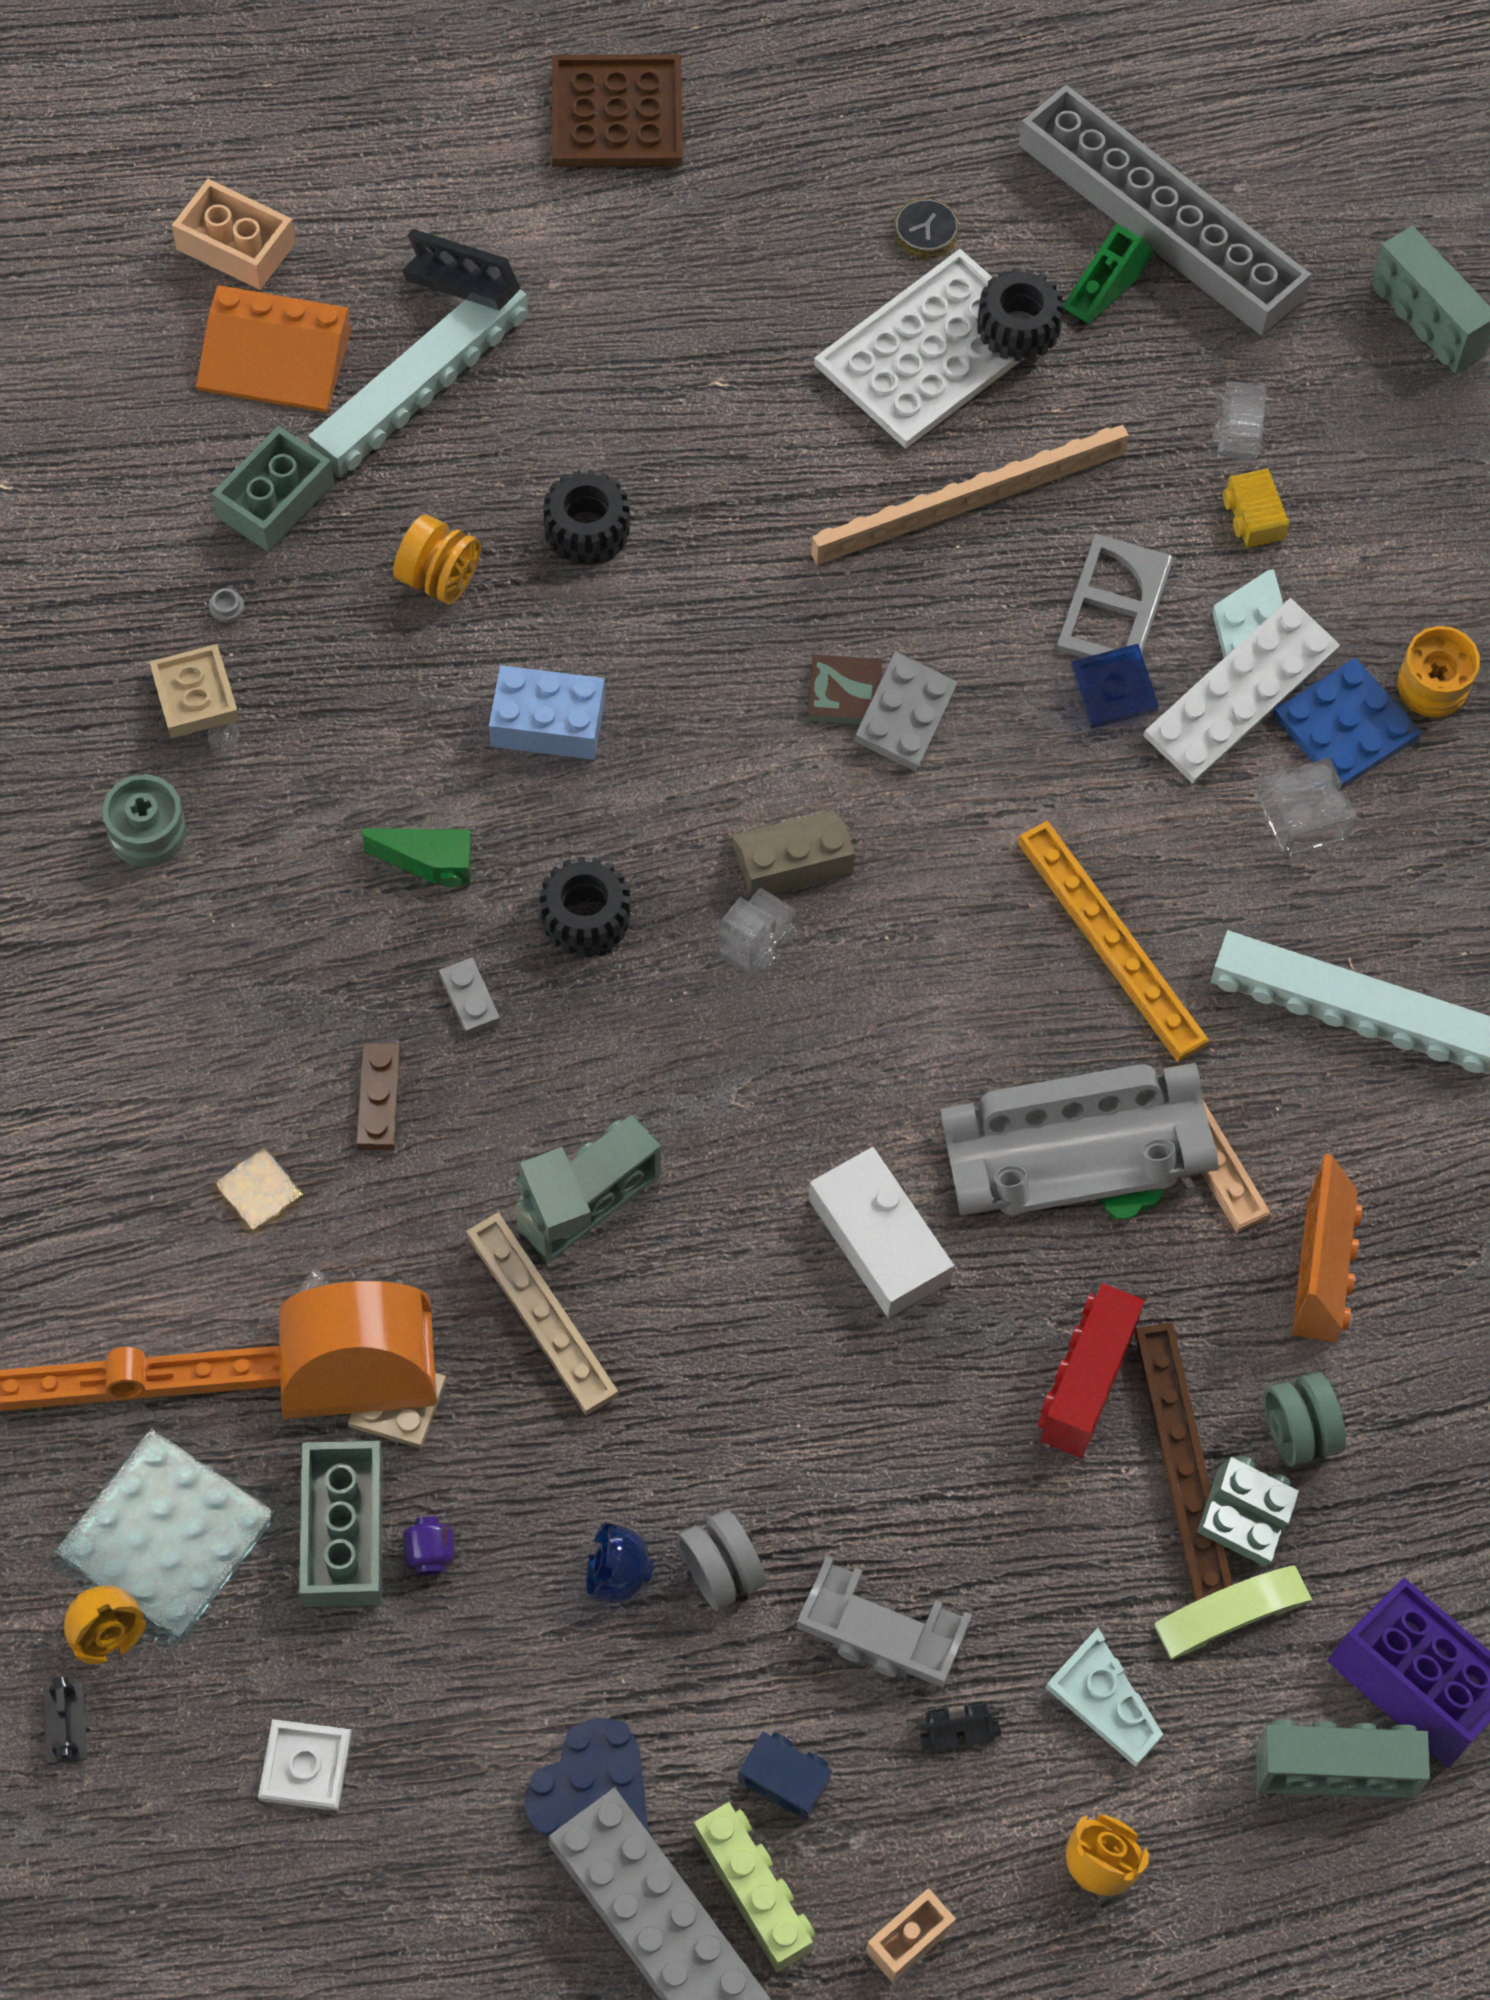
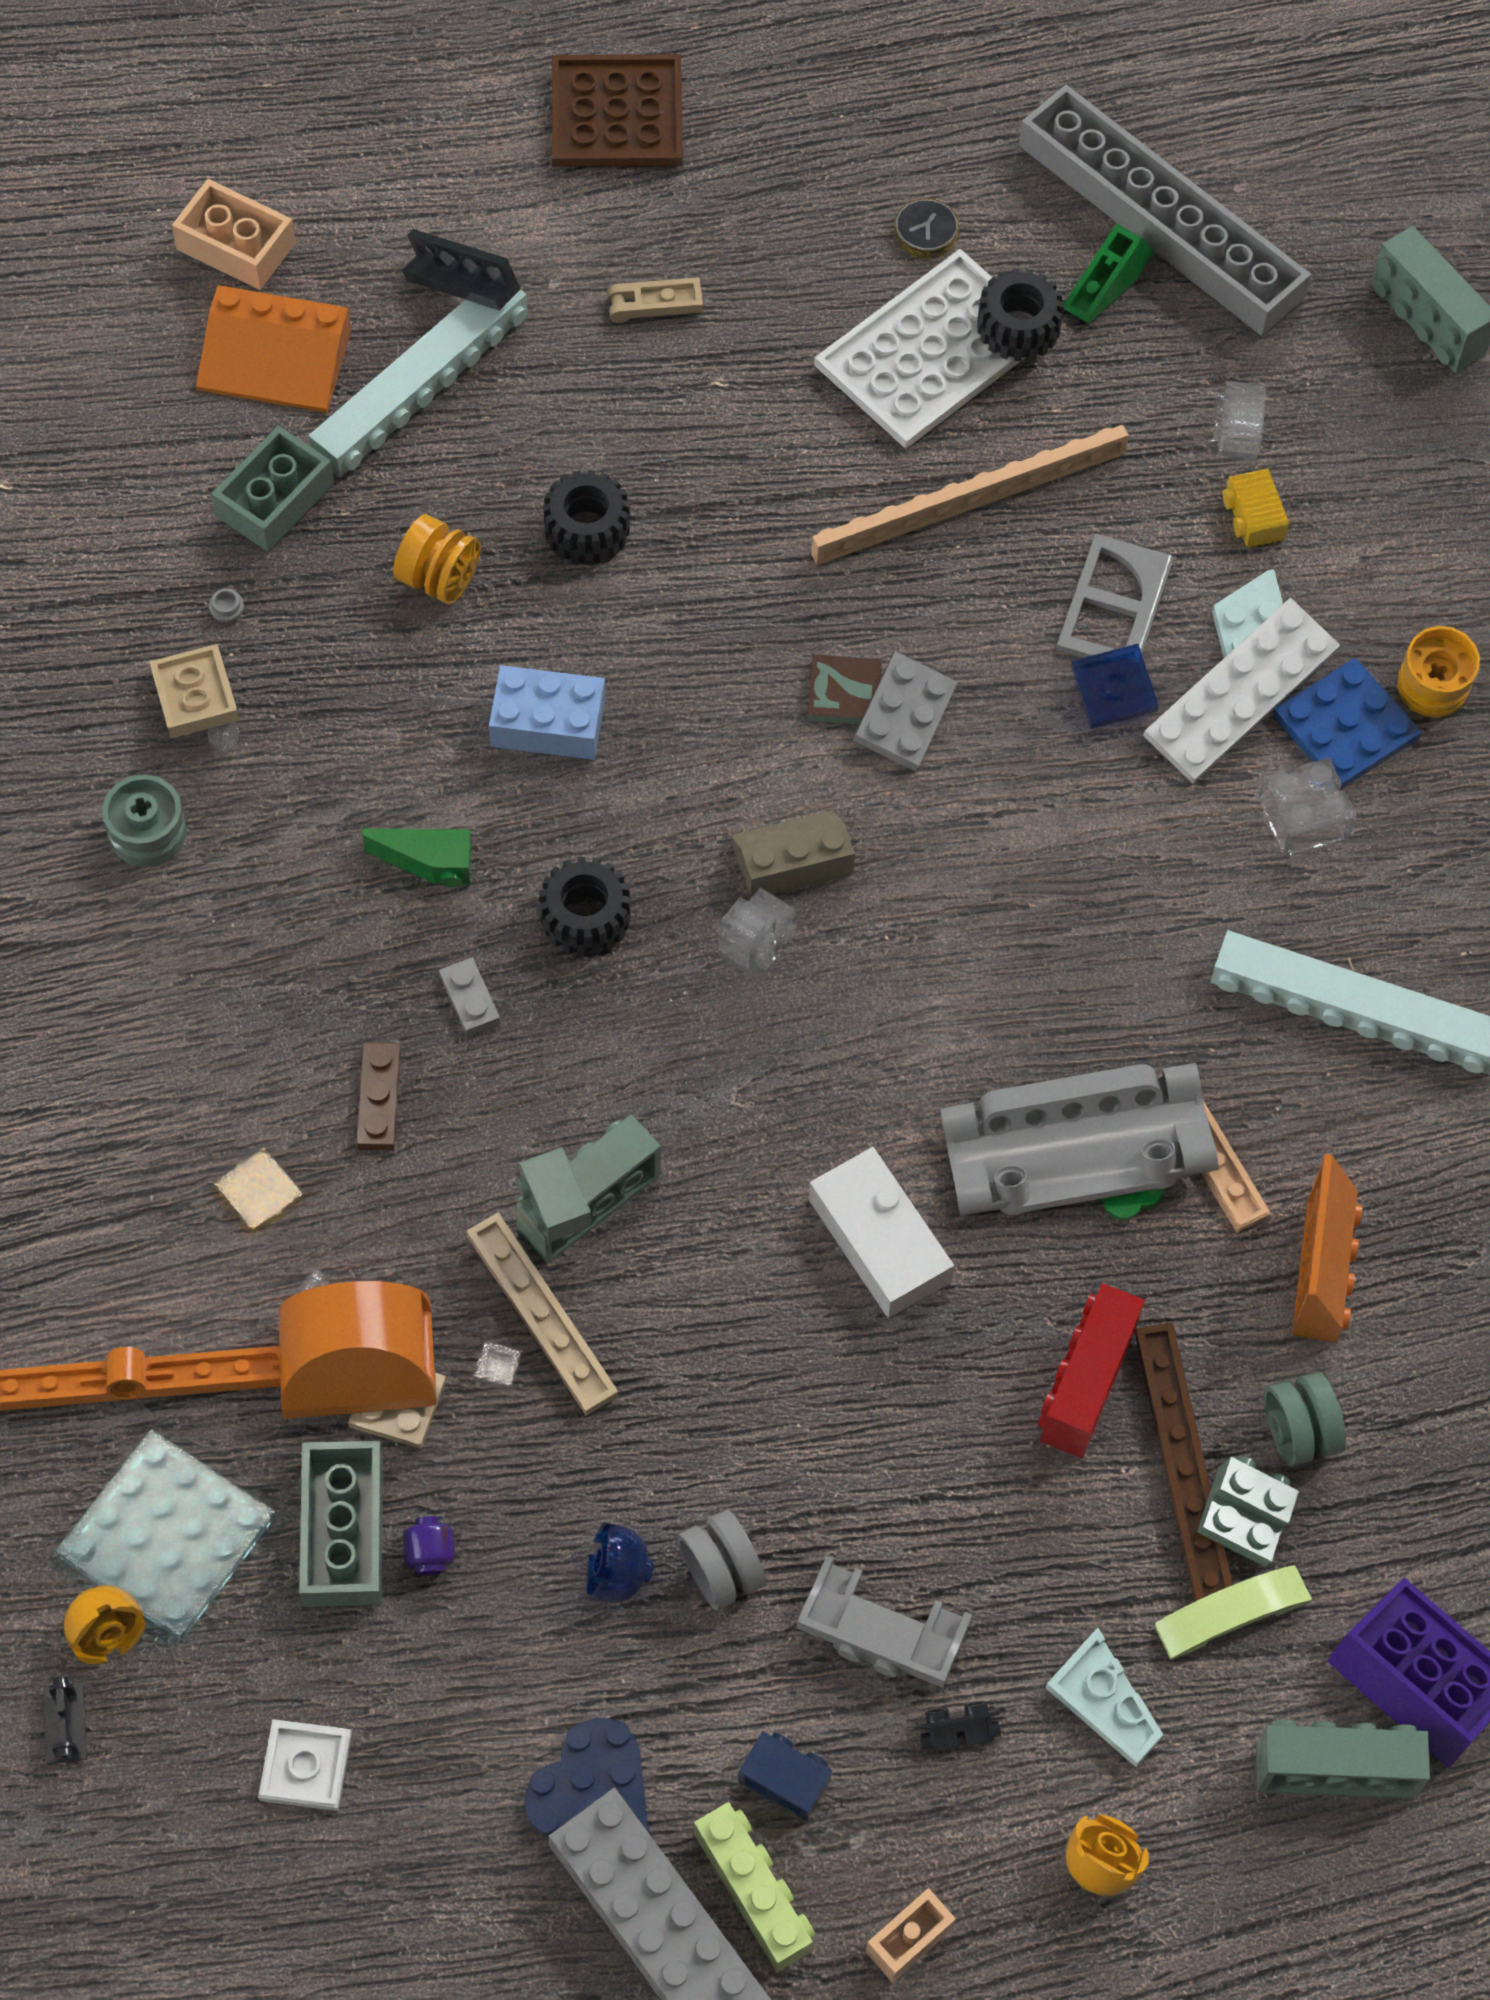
light orange tile [1017,820,1209,1062] -> none
none -> clear plate [474,1341,522,1391]
none -> tan plate [607,277,703,323]

